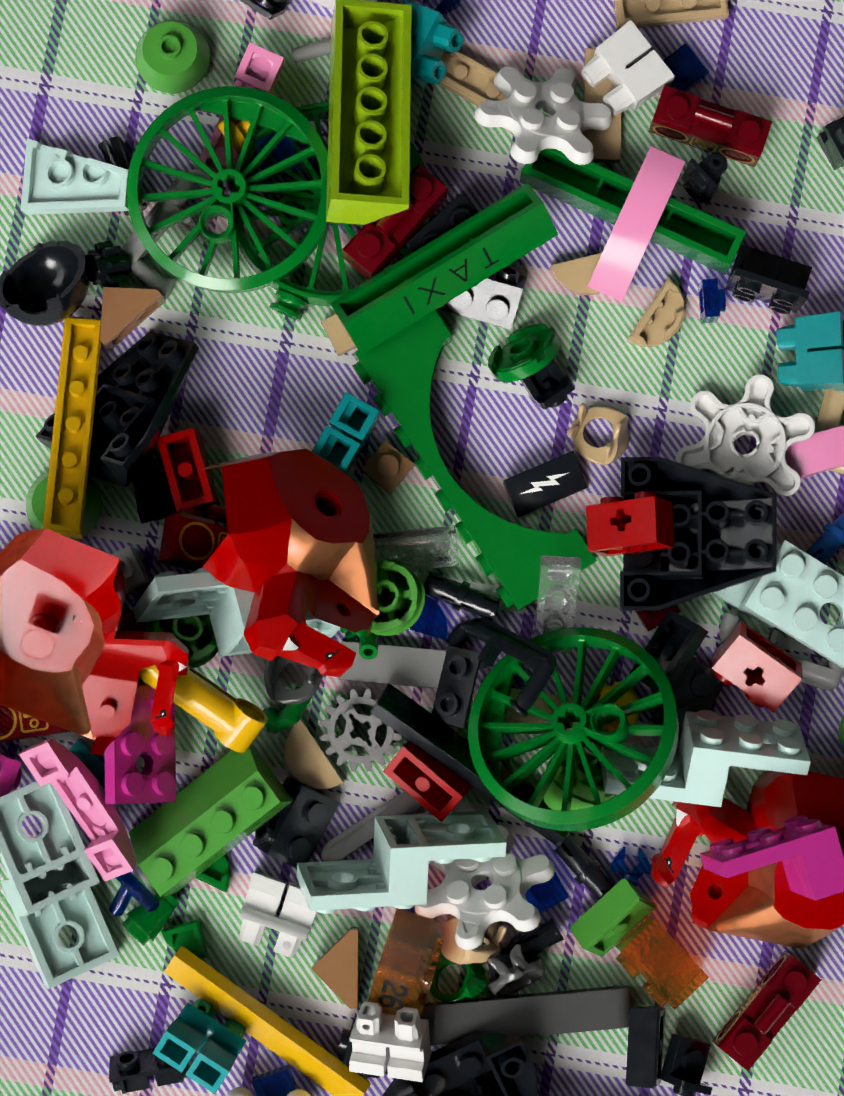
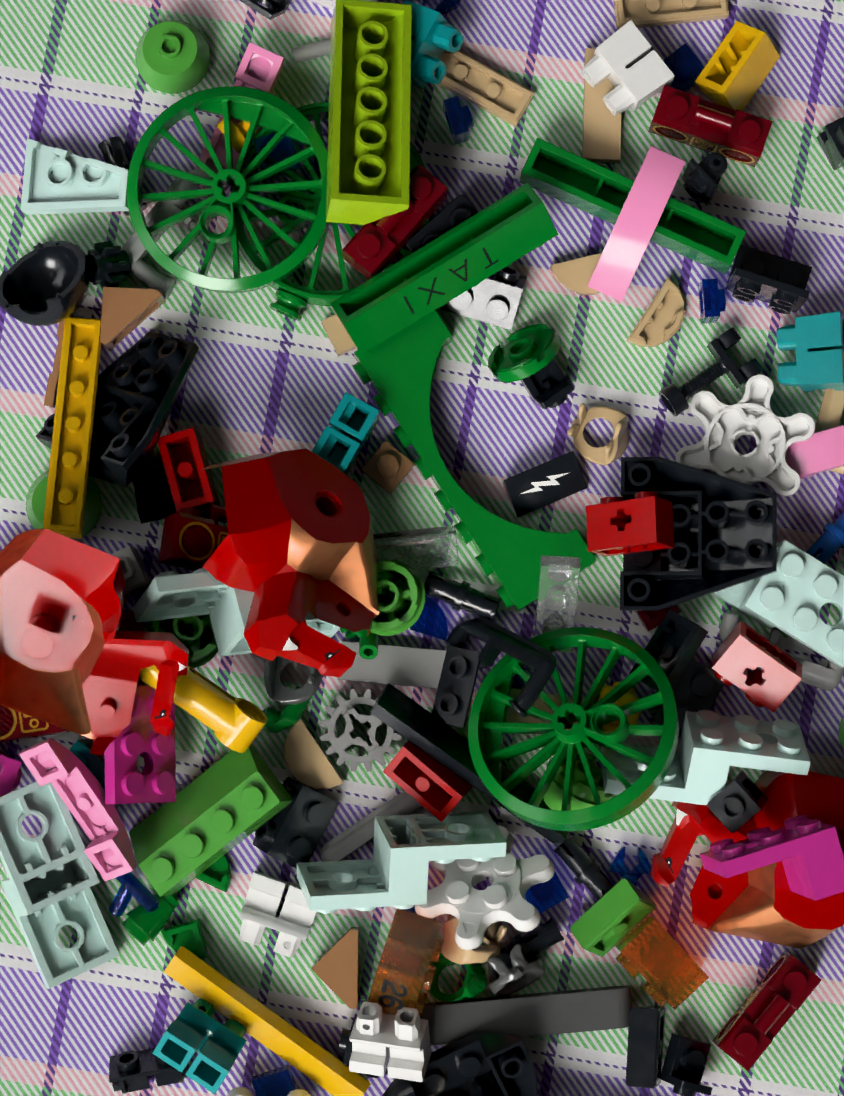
white plate [474,66,612,165] -> none
none -> medium nougat piece [44,320,65,408]
none -> clear blue plate [443,96,474,145]
none -> black bar [659,327,763,417]
none -> yellow brick [695,21,780,111]
none -> black bracket [707,770,769,833]

